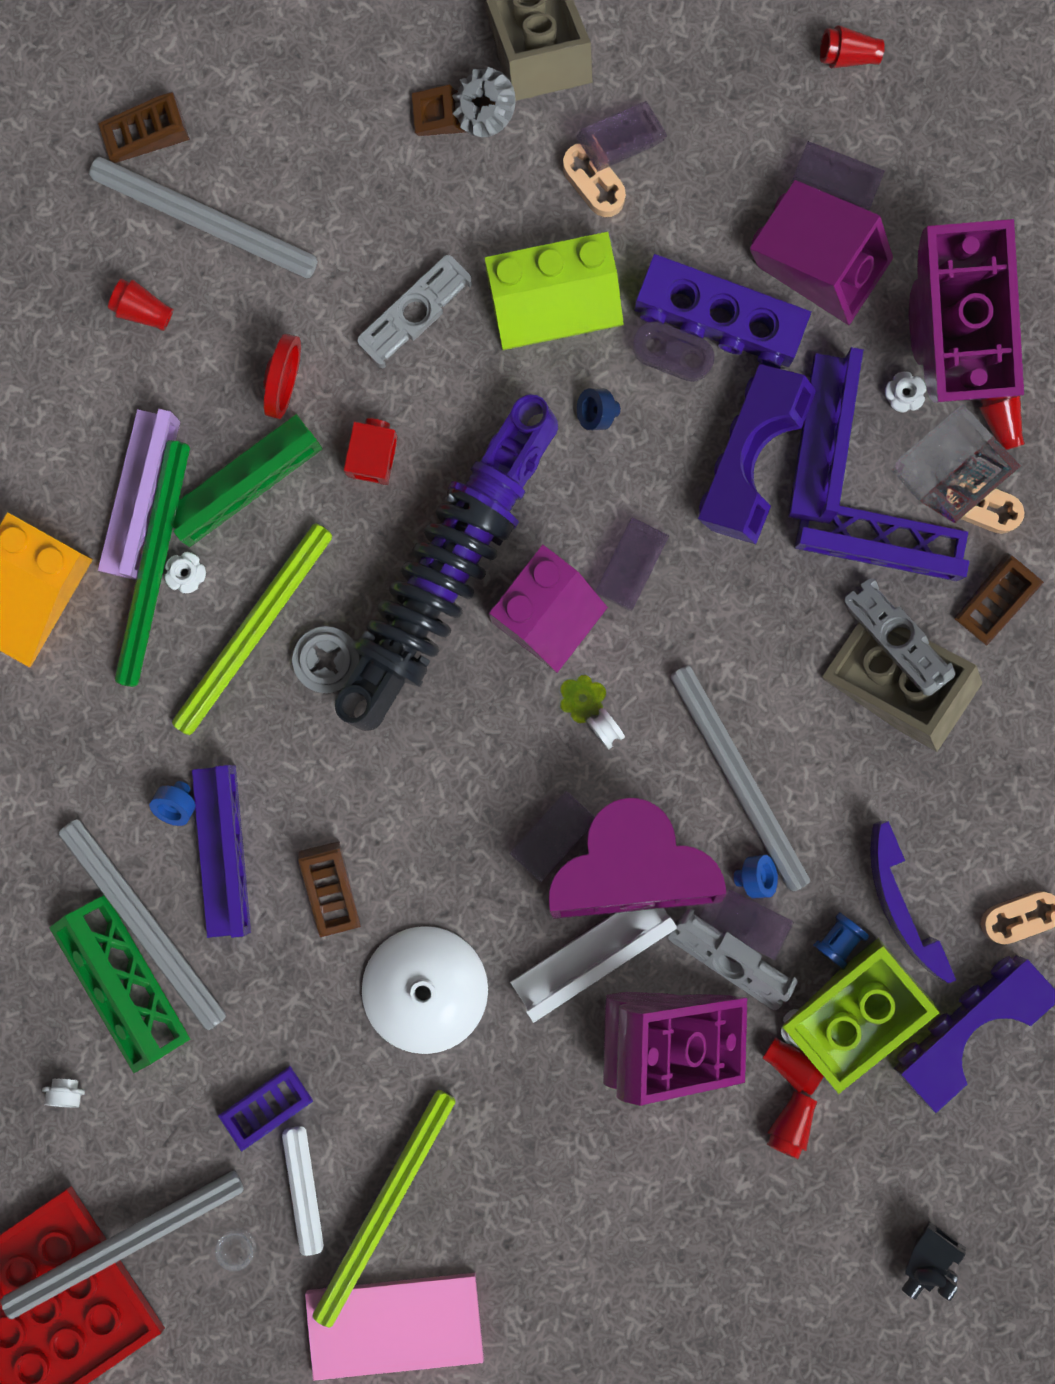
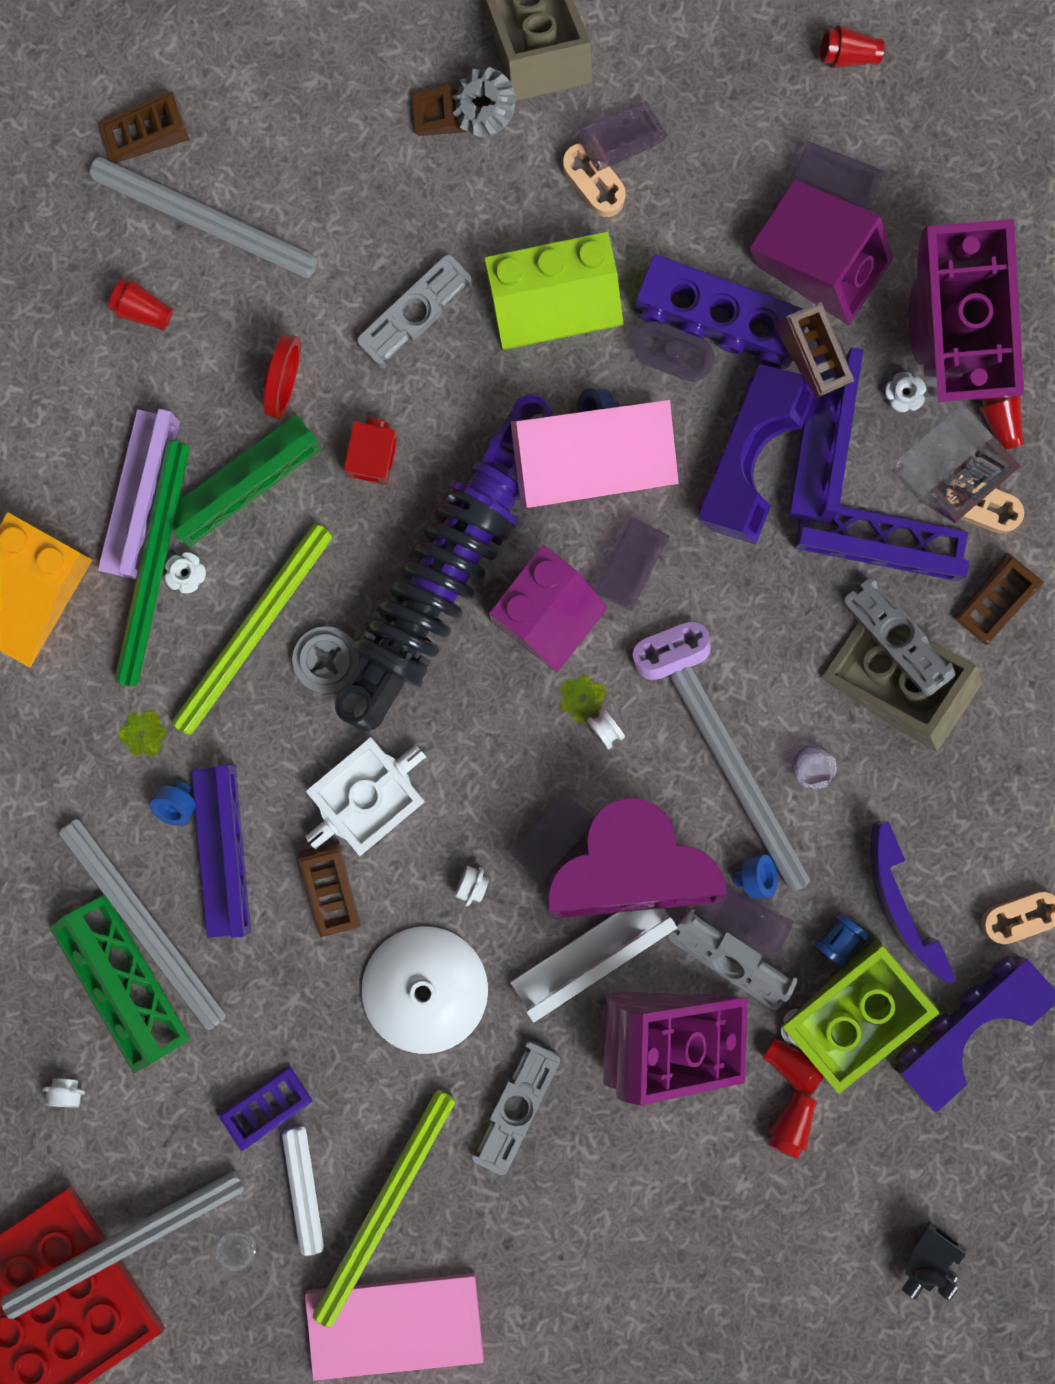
none -> clear neon green plant [118,710,167,756]
none -> white plate [305,737,427,856]
none -> white plate [455,866,489,906]
none -> light grey piece [472,1040,560,1175]
none -> bright pink tile [511,400,679,508]
none -> lavender beam [633,622,711,680]
none -> reddish brown slope [774,302,855,398]
none -> clear purple tile [792,745,837,790]

